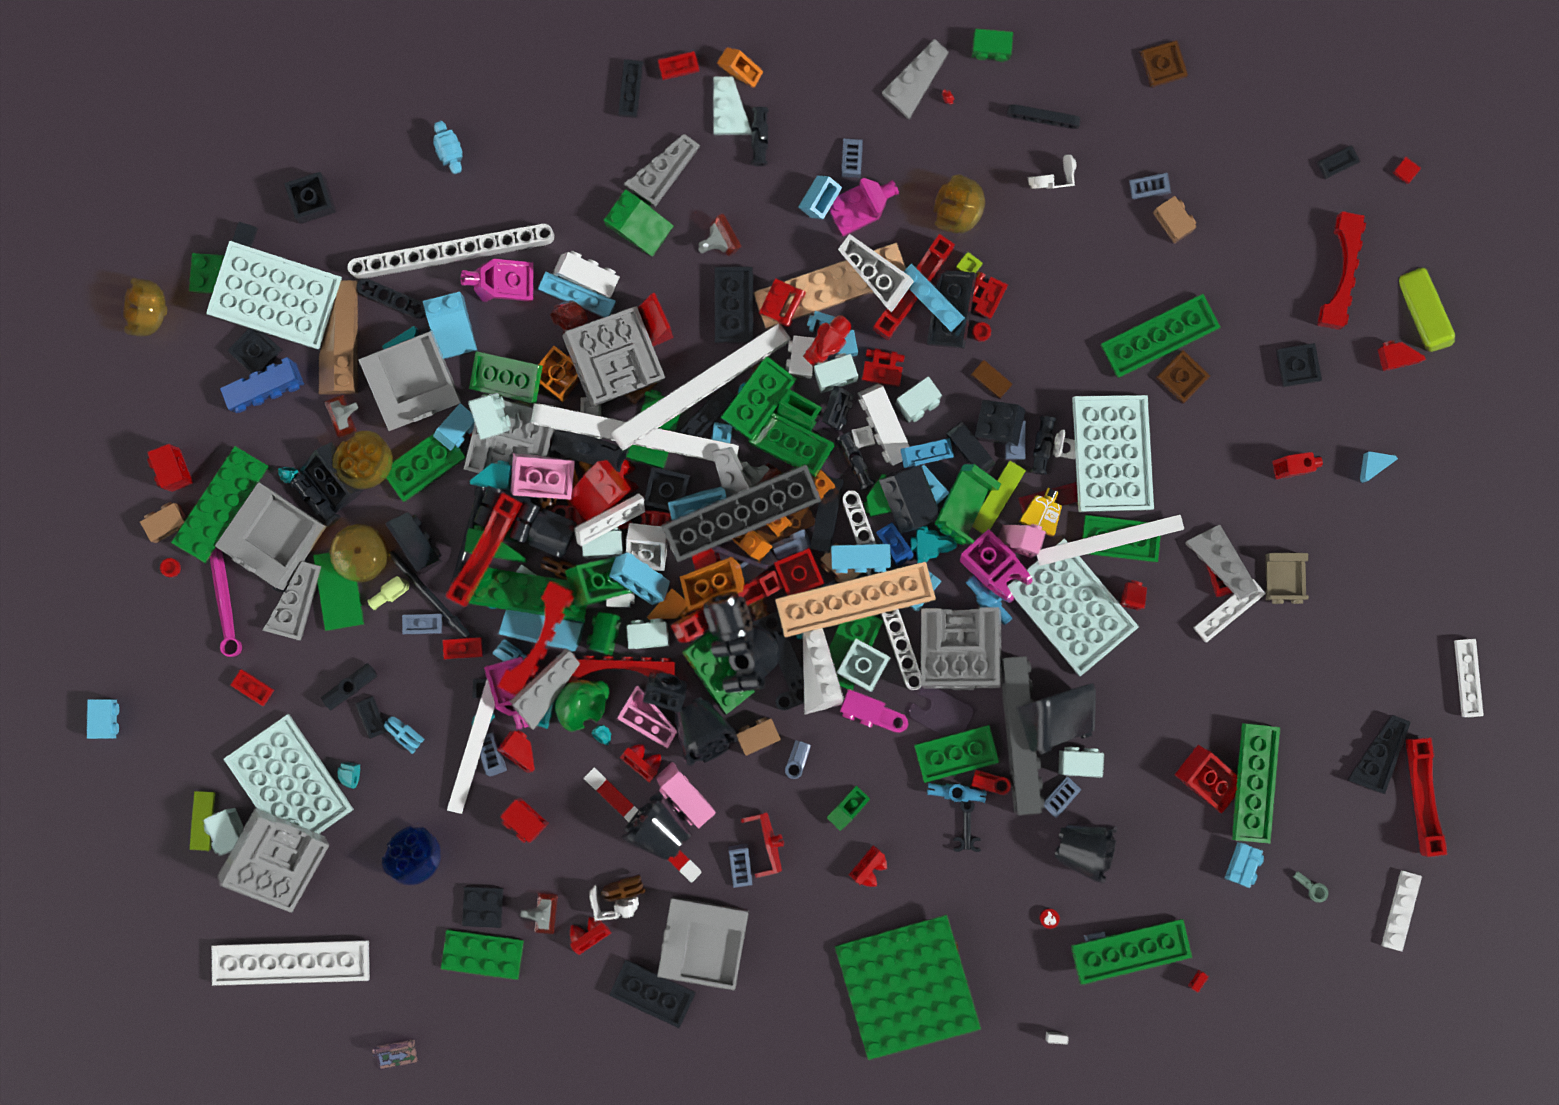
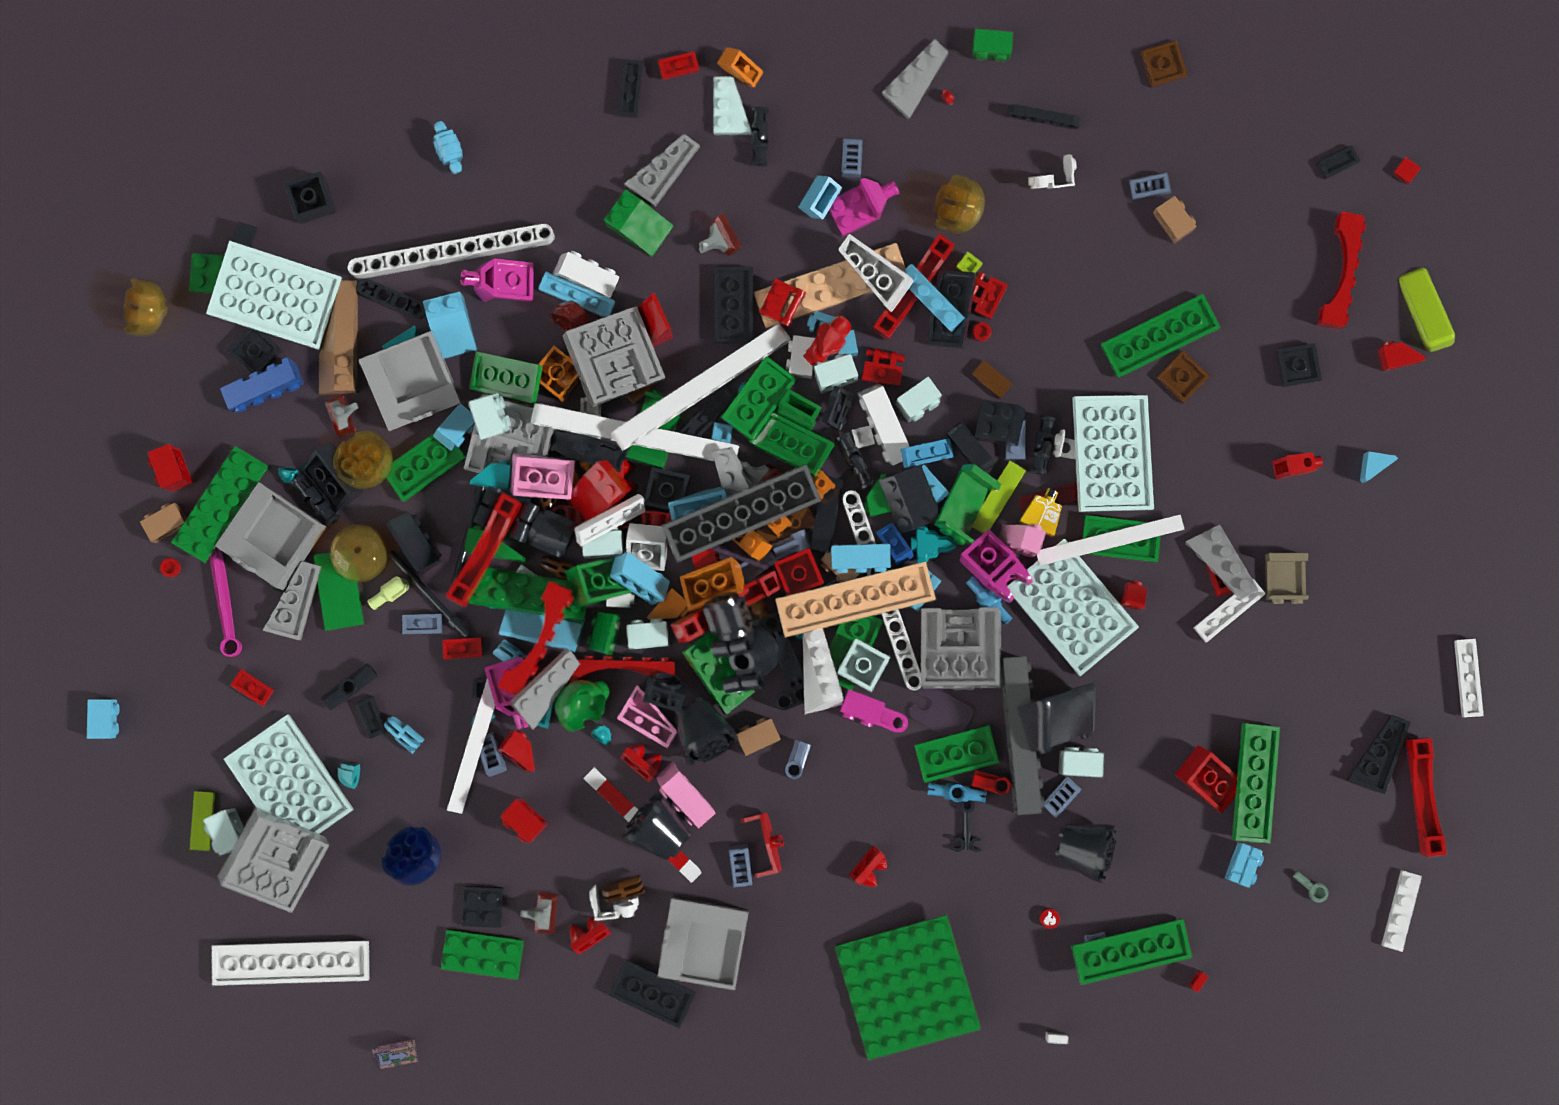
green slope [826,785,870,831] -> none

